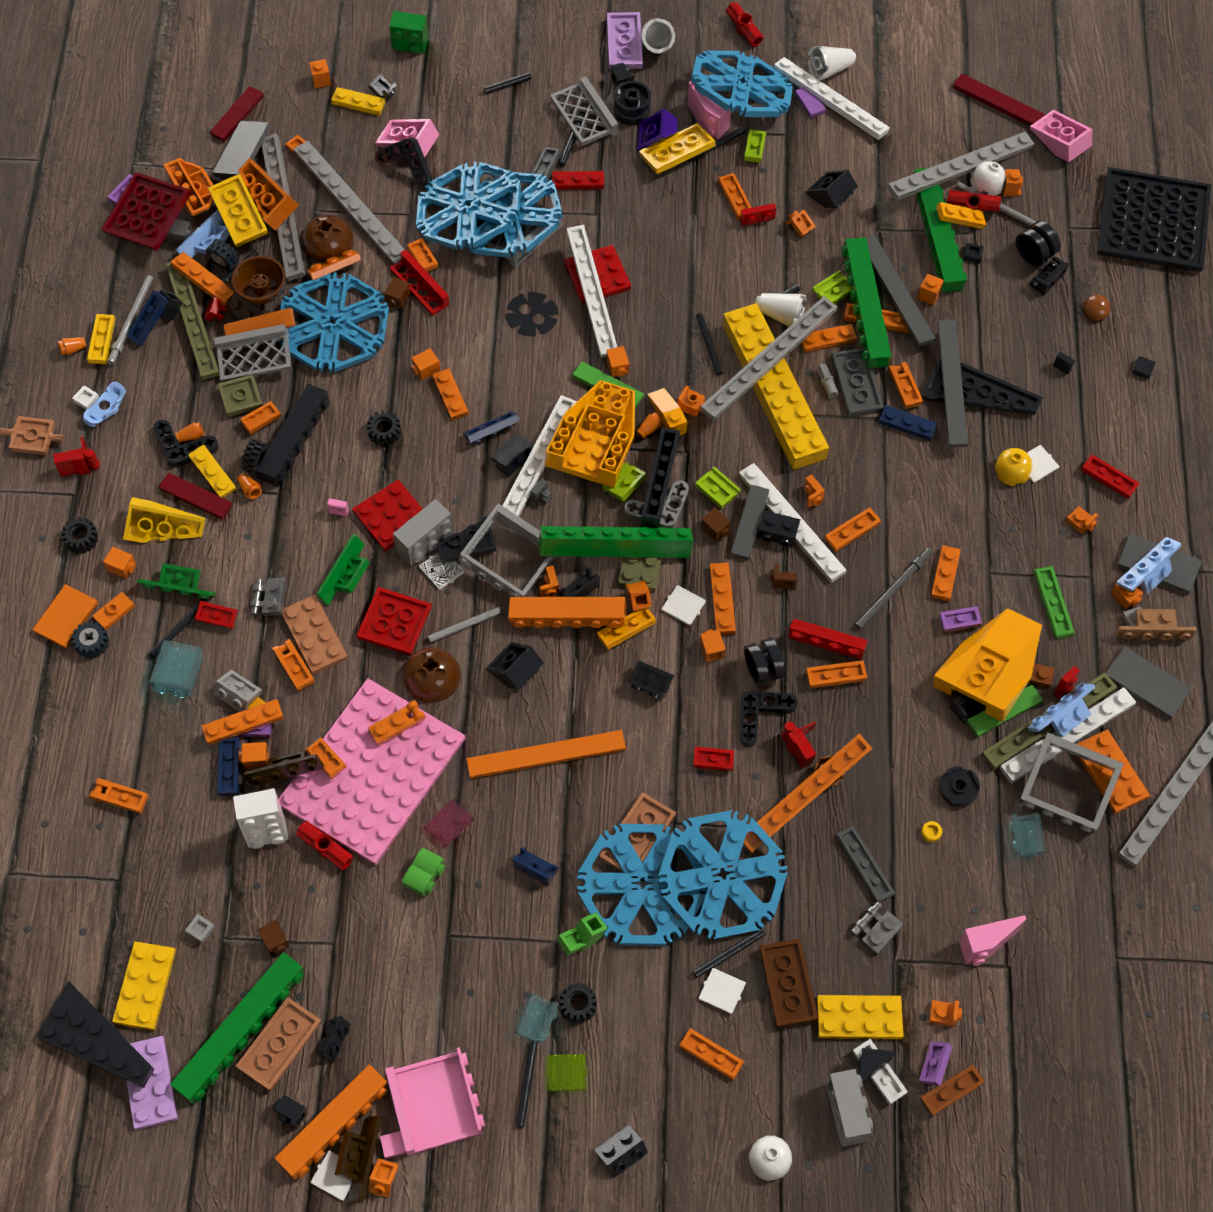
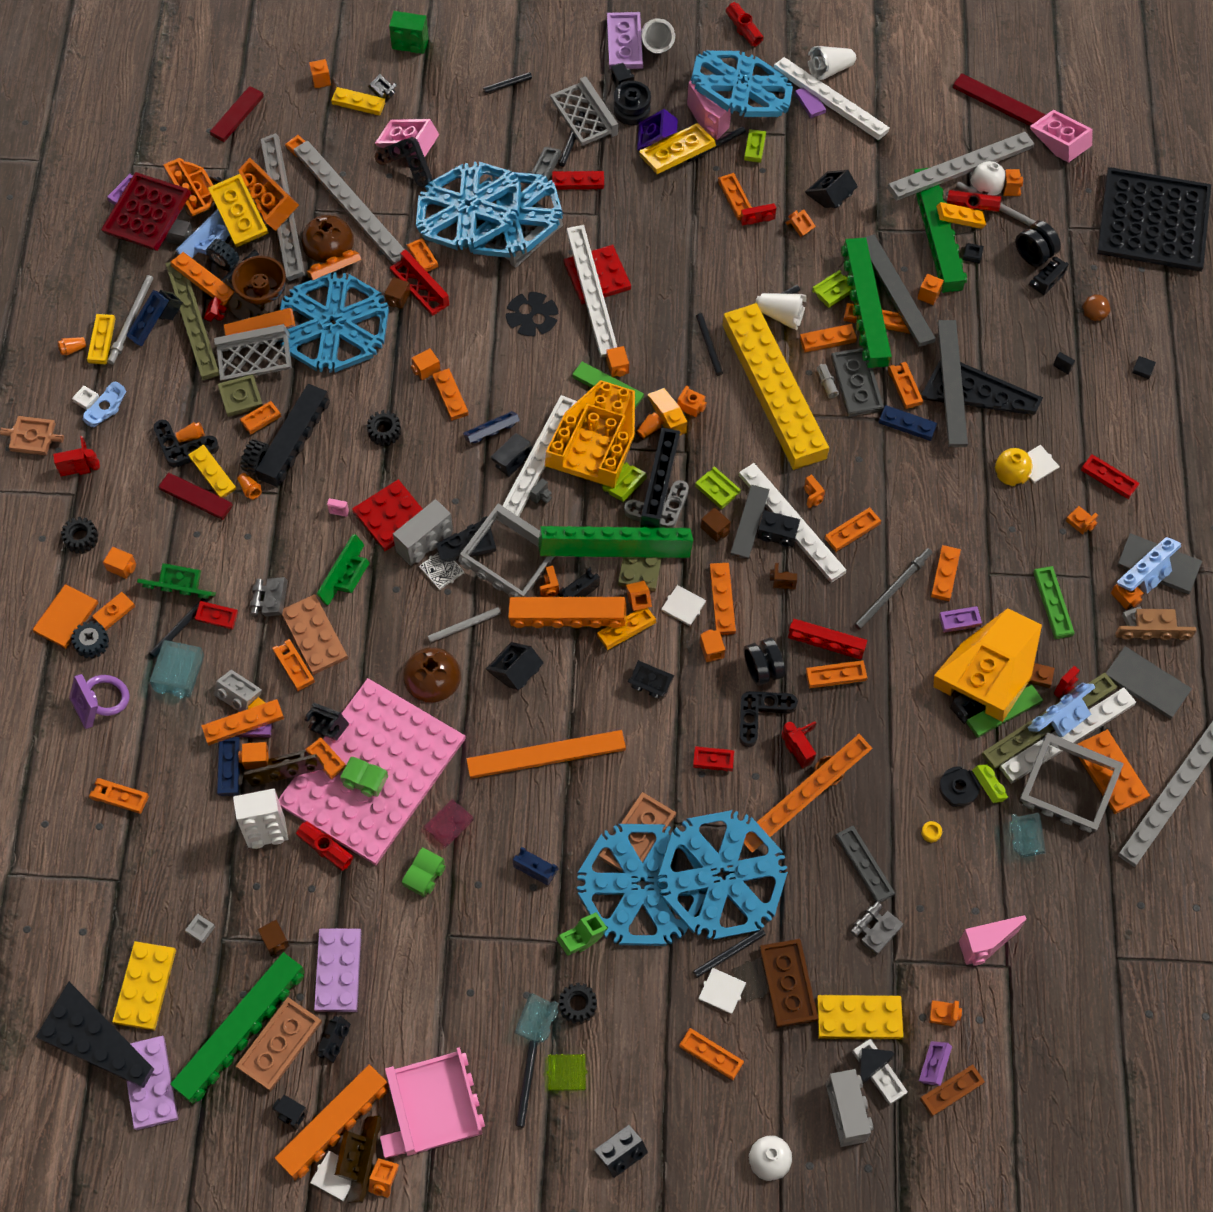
yellow wedge [123,497,206,543] -> none
tile [212,121,271,178] -> none
red plate [357,587,432,656] -> none
orange plate [368,700,426,746] -> none
light grey plate [700,296,837,421] -> none
none -> medium lavender tile [69,674,130,729]
none -> black hinge [304,703,349,741]
none -> lavender plate [314,929,361,1012]
none -> bright green brick [340,757,388,797]
none -> lime plate [972,764,1008,803]

